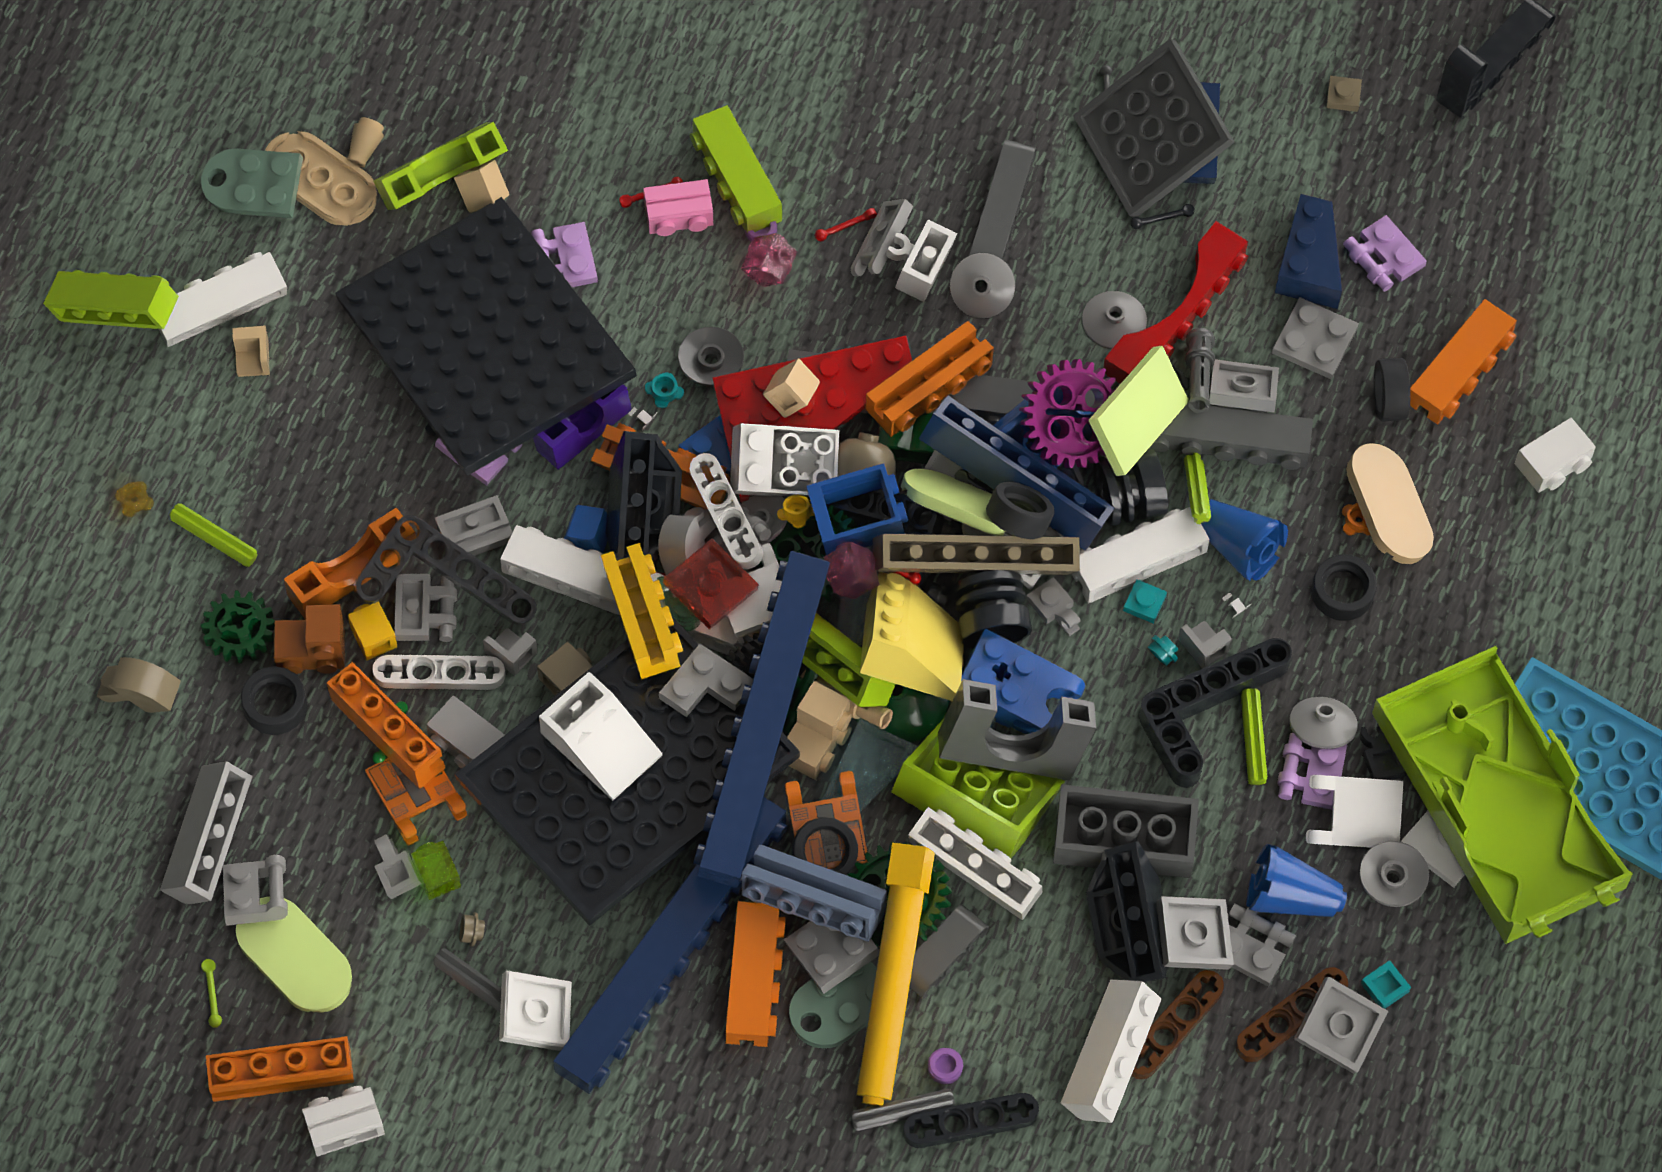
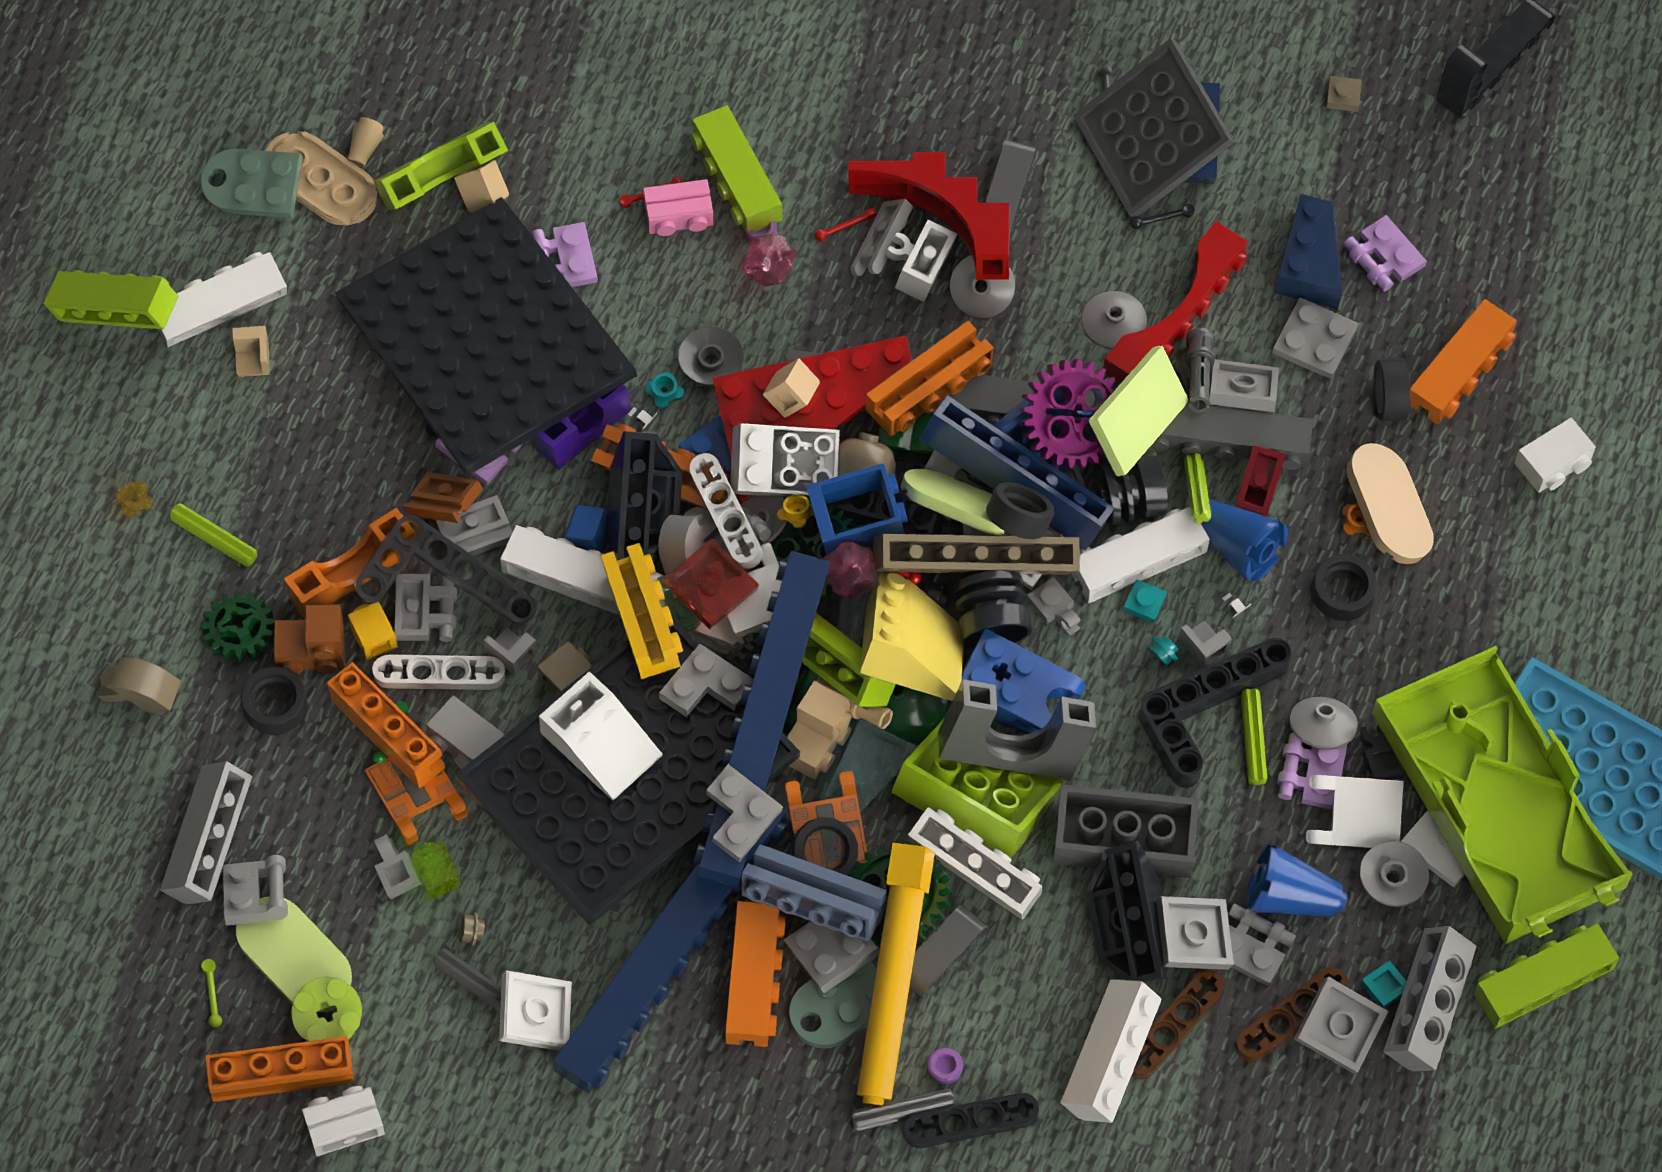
none -> lime plate [291,976,362,1042]
none -> dark orange plate [402,472,483,523]
none -> light grey plate [706,764,783,862]
none -> red arch [848,152,1010,280]
none -> dark red slope [1235,445,1286,516]
none -> light grey brick [1383,926,1477,1071]
none -> lime brick [1474,923,1620,1029]

